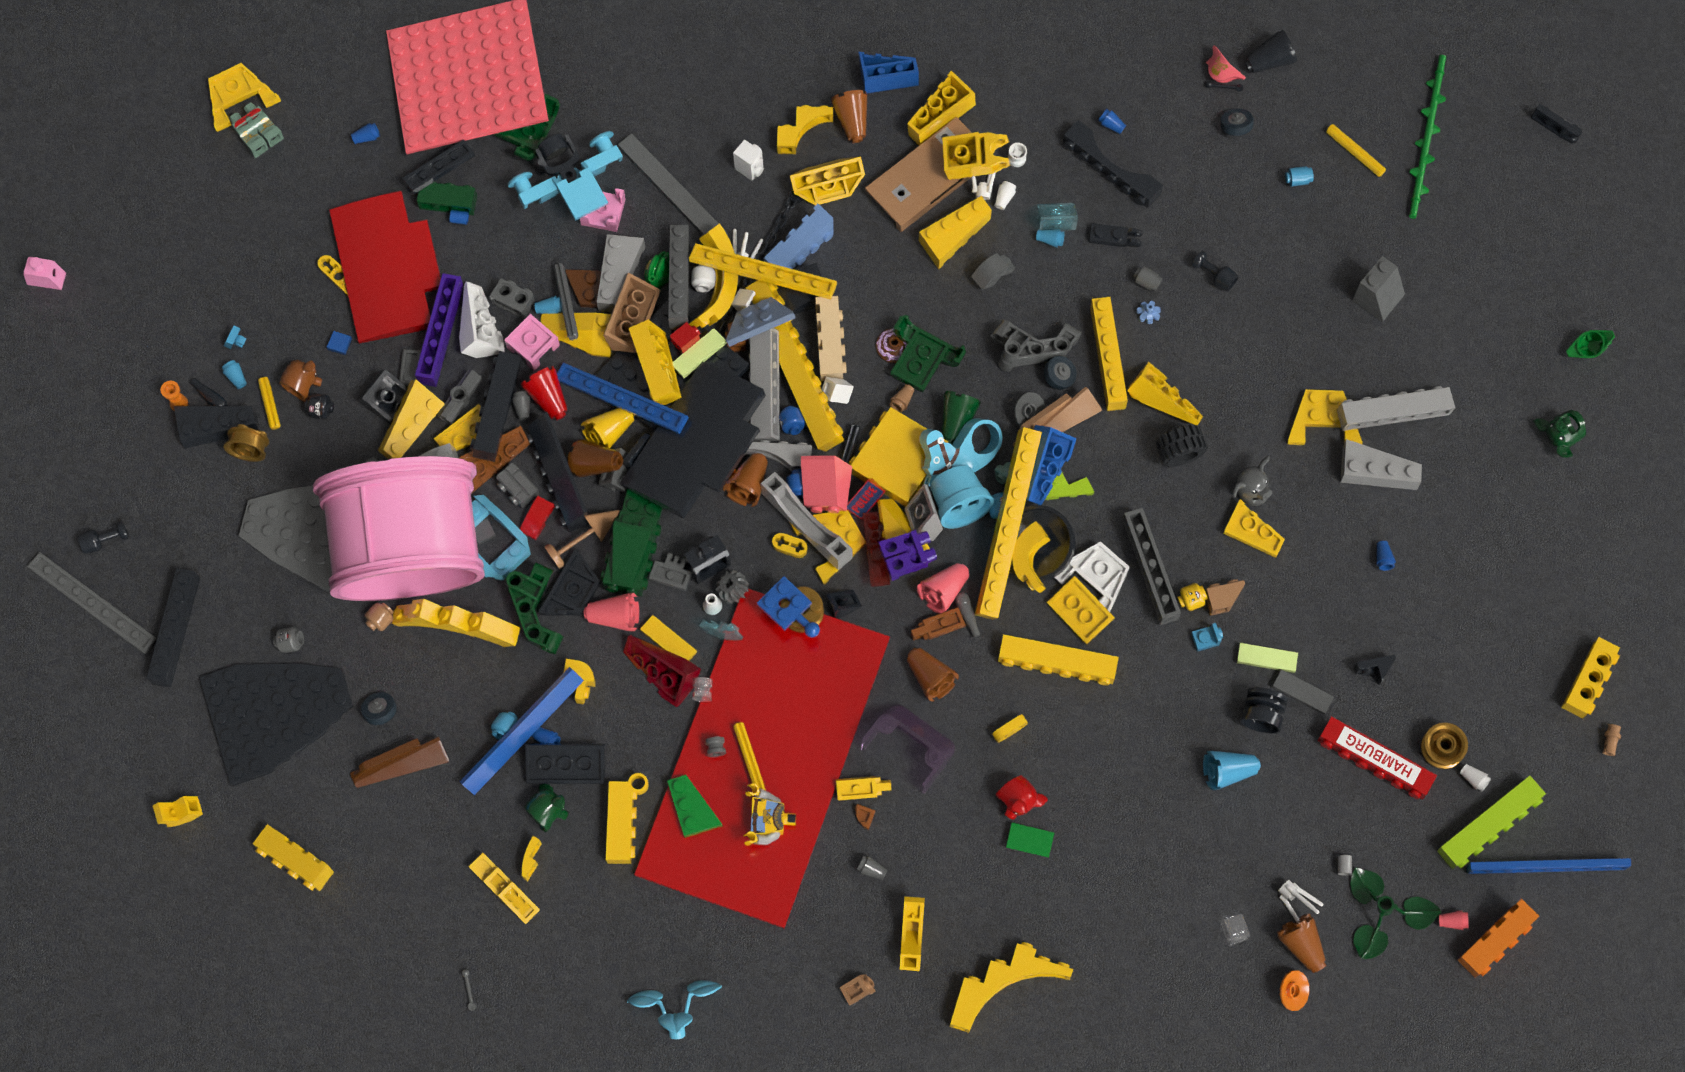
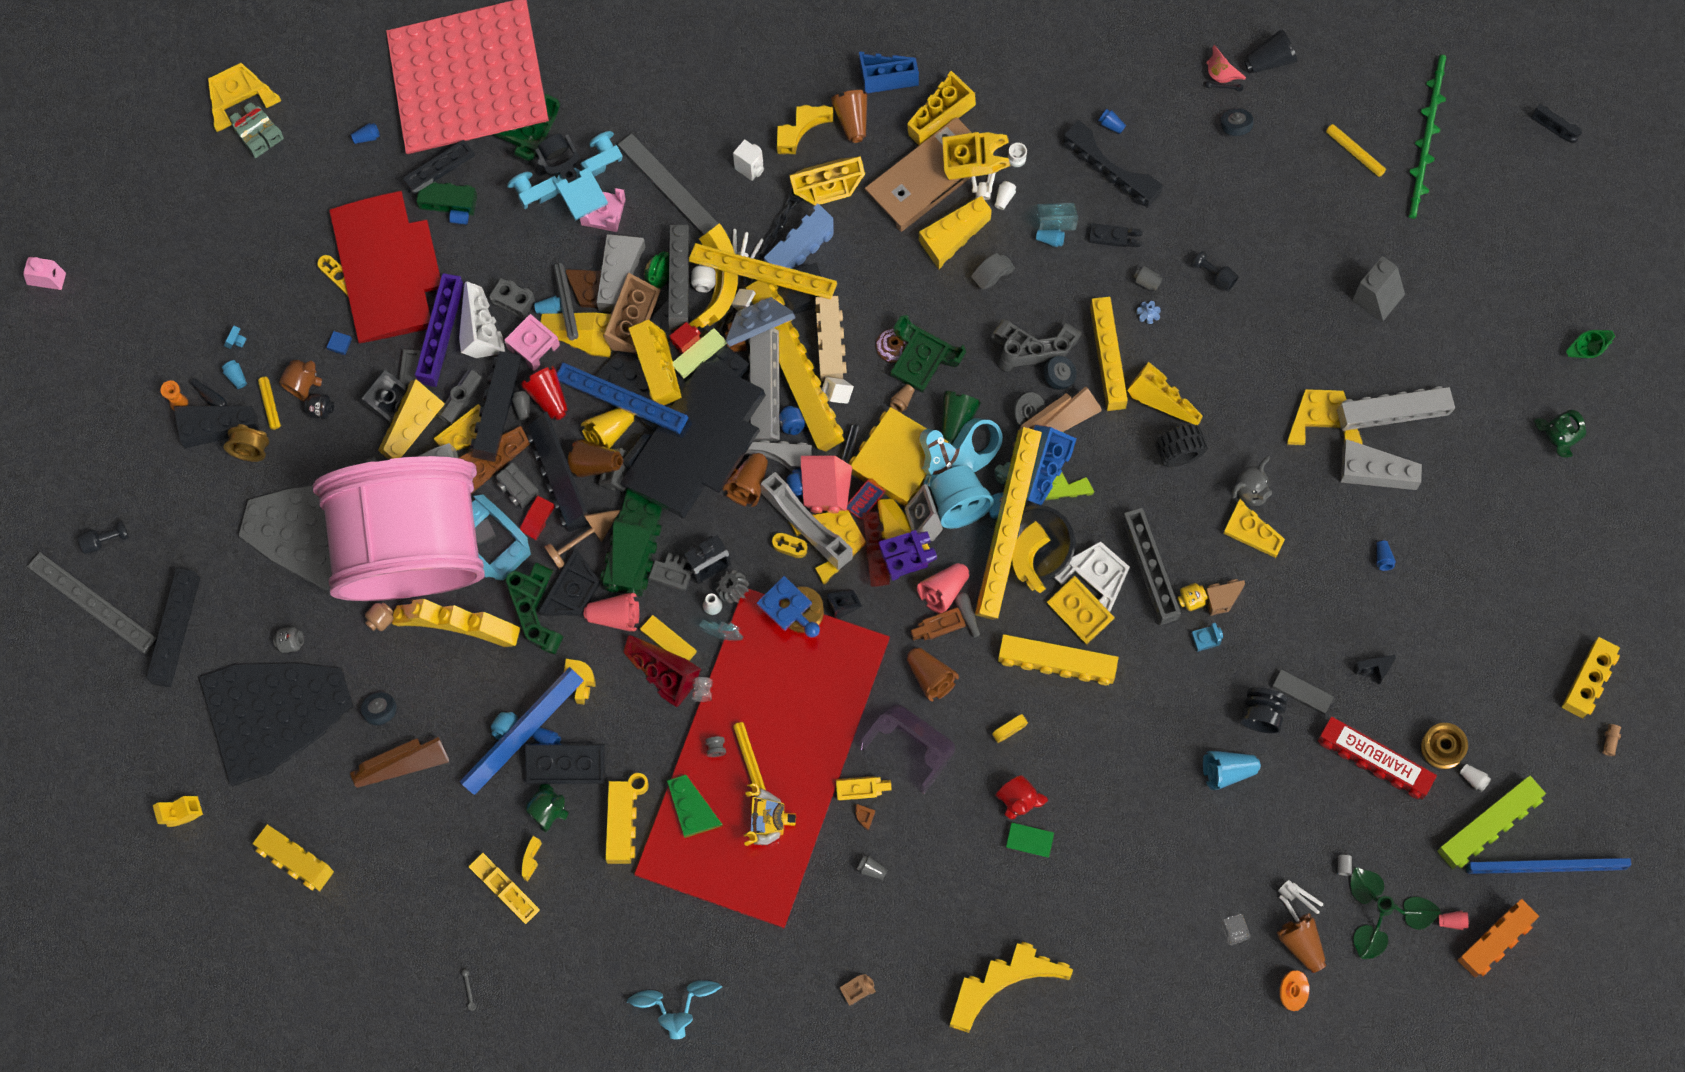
yellow arch [900,897,925,971] -> none
yellowish green tile [1237,643,1298,673] -> none
dark azure brick [1285,166,1314,187] -> none

